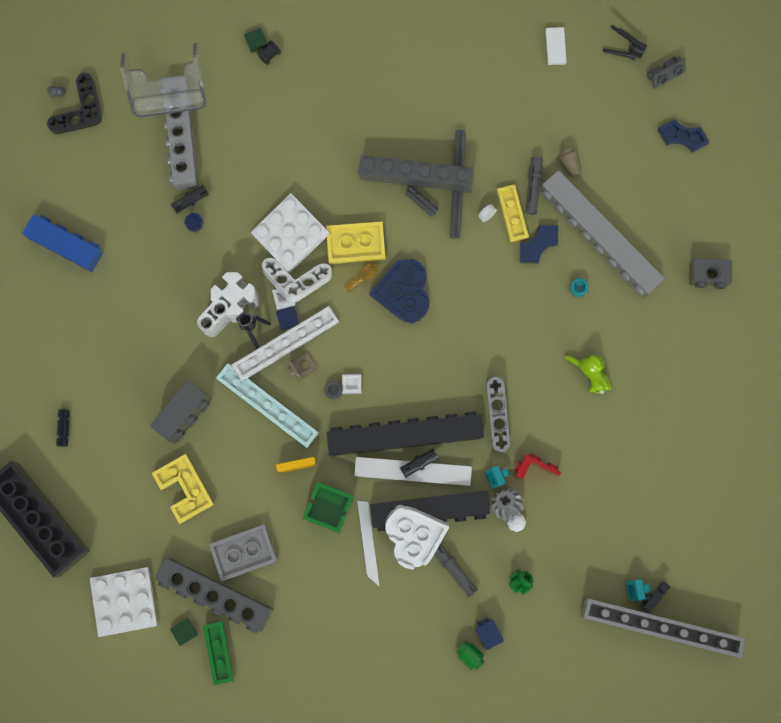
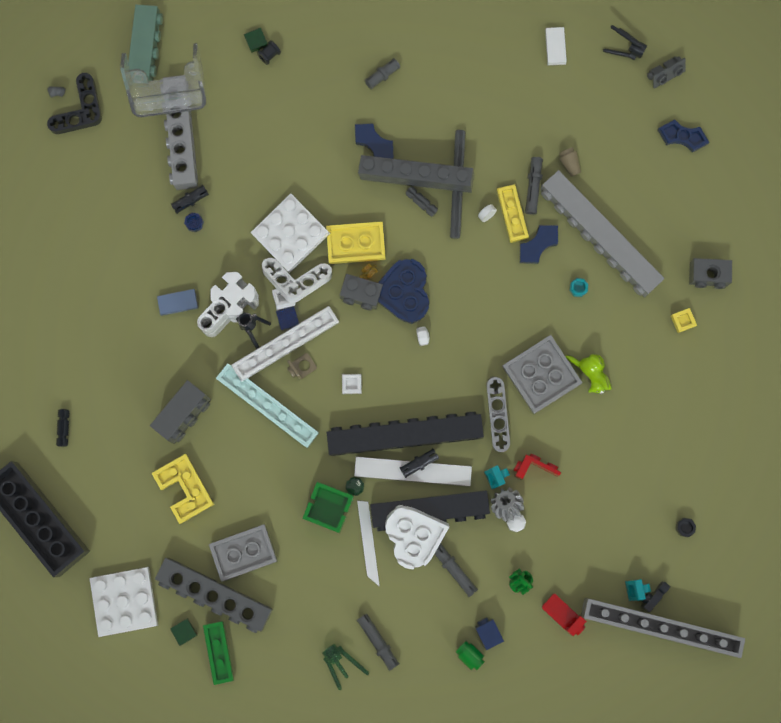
blue brick [22,214,103,272] -> none
yellow tile [276,457,317,473] -> none
dark grey piece [324,381,343,399] -> none
none -> sand green brick [127,4,163,83]
none -> sand blue tile [157,289,198,316]
none -> clear green plant [322,644,369,690]
none -> dark grey bracket [340,274,383,311]
none -> clear green tile [346,477,364,496]
none -> dark blue tile [355,124,394,159]
none -> dark grey pin [357,614,400,671]
none -> dark grey pin [364,58,400,89]
none -> white tile [416,326,430,346]
none -> light grey plate [502,335,582,414]
none -> red bracket [542,594,587,636]
none -> light yellow plate [671,308,697,333]
none -> black tile [676,518,696,537]

